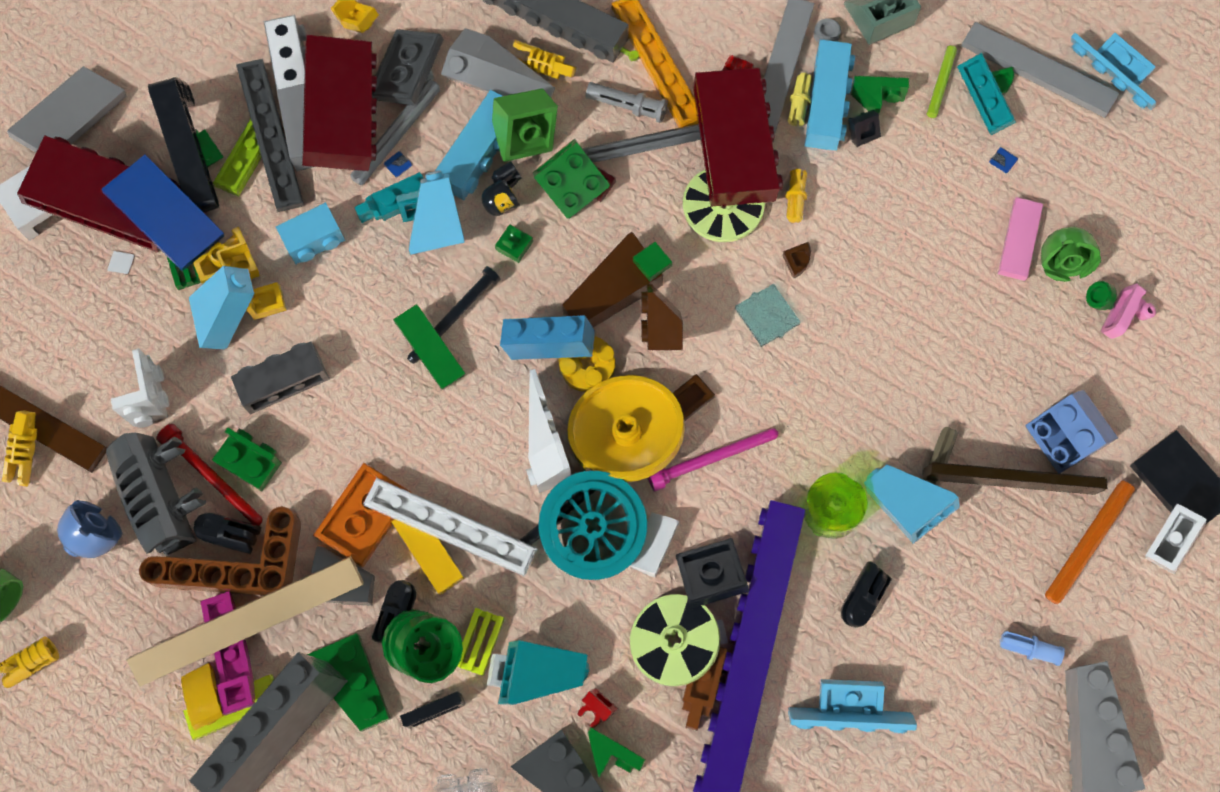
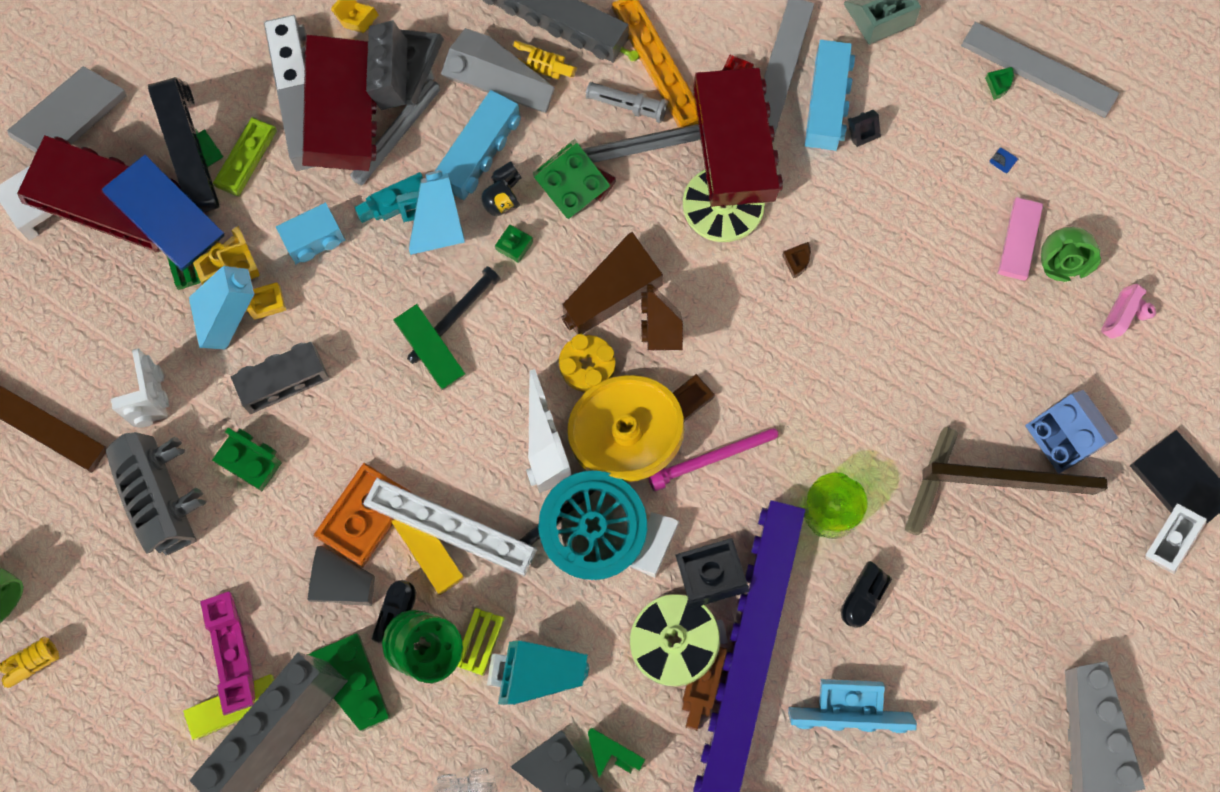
yellow hinge [1,410,37,487] -> none
medium blue cylinder [57,500,122,558] -> none
white sticker [108,251,134,274] -> none
tan tile [126,556,364,687] -> none
dark orange beam [139,506,301,596] -> none
red piece [156,423,263,526] -> none
yellow slope [181,663,224,730] -> none
black arm [193,513,262,555] -> none
dark grey tile [236,59,304,212] -> none
blue sticker [384,151,412,177] -> none
black tile [400,691,465,729] -> none
bright green slope [492,88,558,162] -> none
dark azure brick [500,315,595,360] -> none
red tile [578,688,618,728] -> none
green tile [633,242,672,281] -> none
clear light blue piece [735,284,801,347] -> none
yellow axle [785,169,807,223] -> none
light yellow axle [787,72,813,126] -> none
light grey tile [814,18,841,43] -> none
green slope [851,76,909,114] -> none
medium azure slope [864,464,960,544] -> none
lime bar [927,45,957,118] -> none
teal tile [957,53,1016,135] -> none
light blue axle [1000,631,1065,666] -> none
orange axle [1045,480,1135,604] -> none
medium azure bracket [1071,33,1156,110] -> none
green tile [1086,281,1117,310] -> none
none -> flat silver brick [366,20,407,110]

